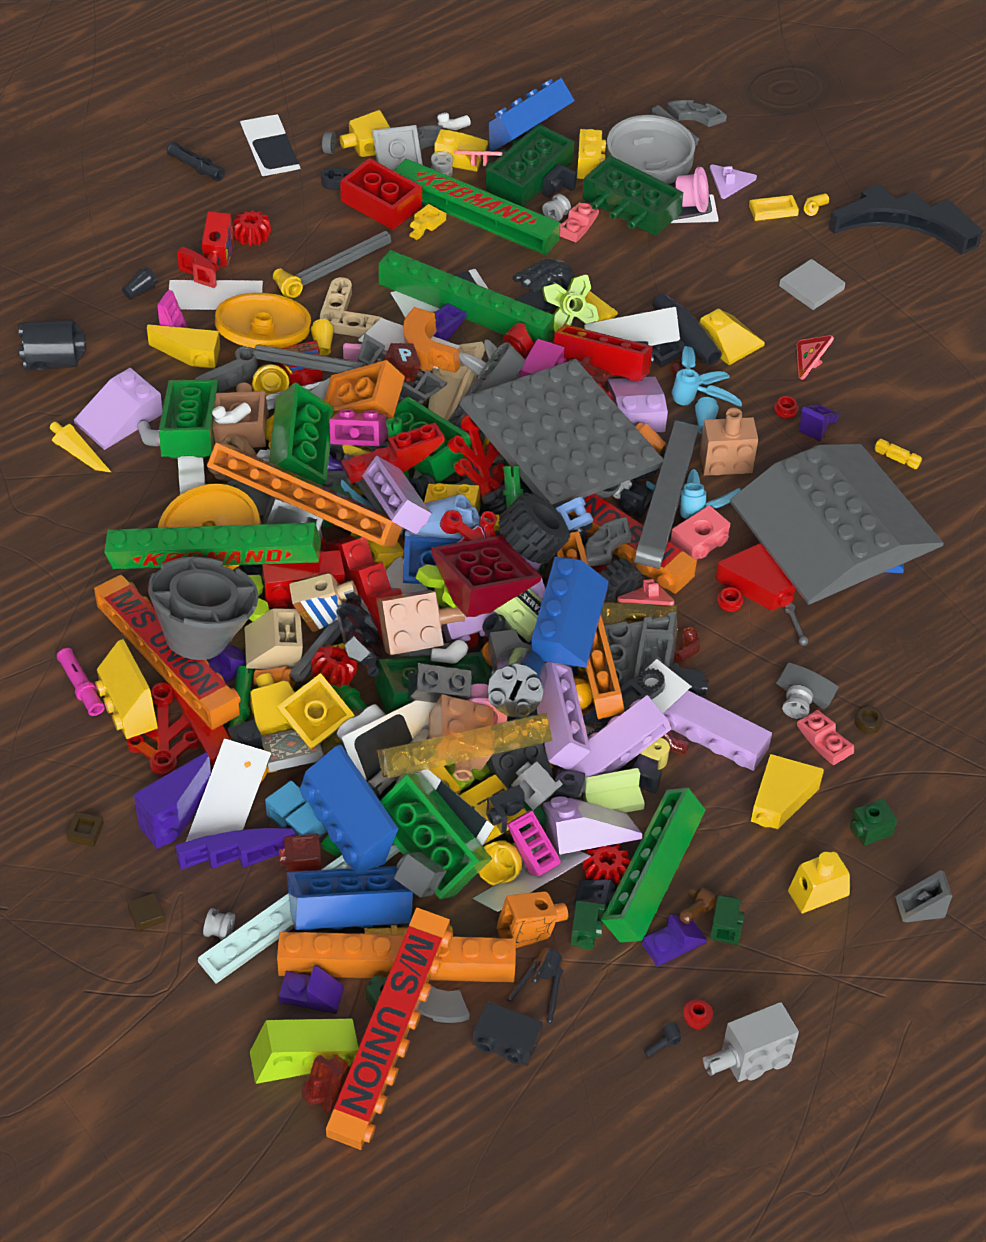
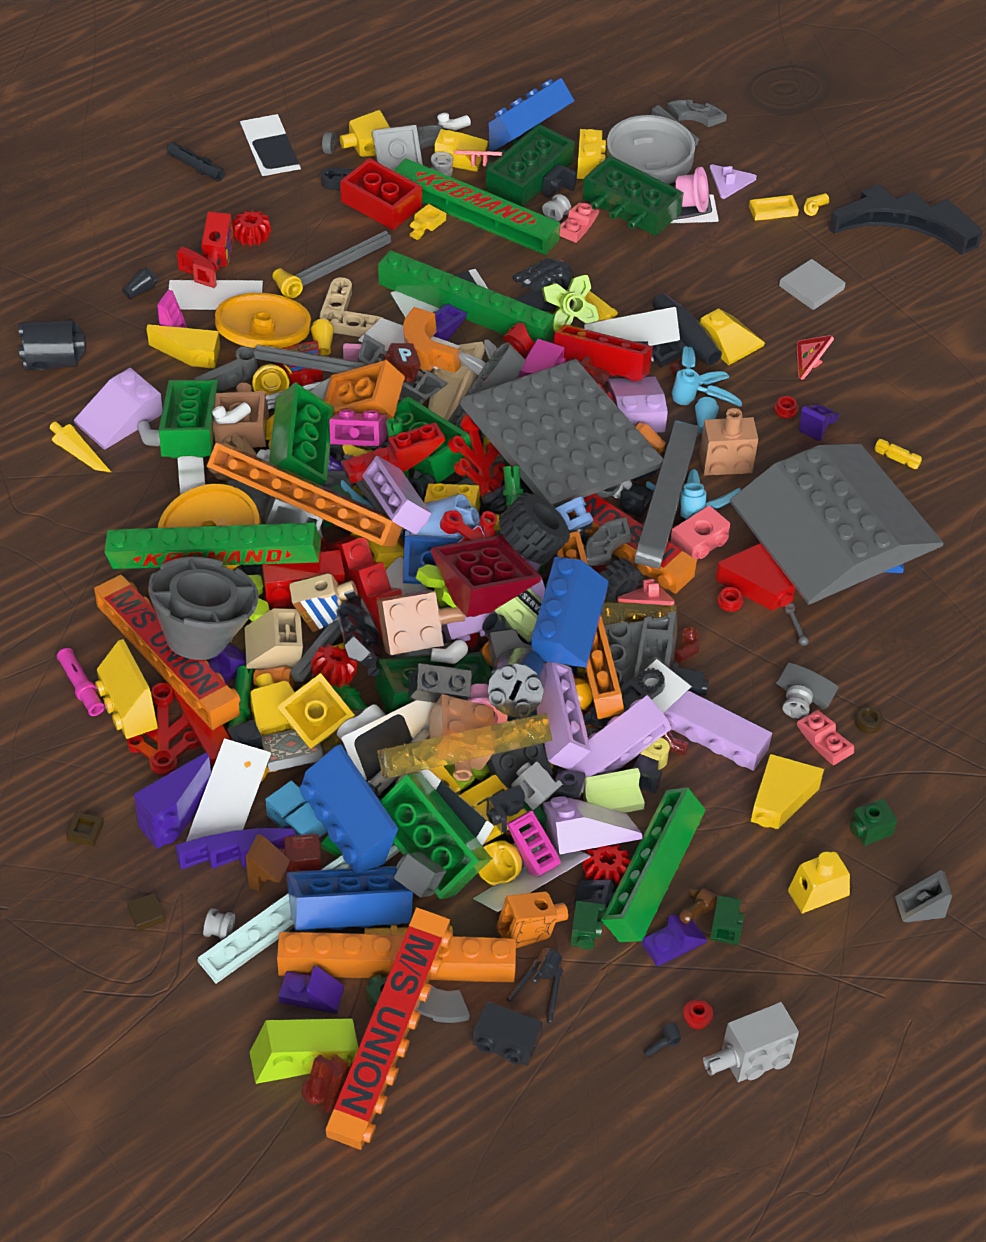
none -> reddish brown slope [246,834,290,891]

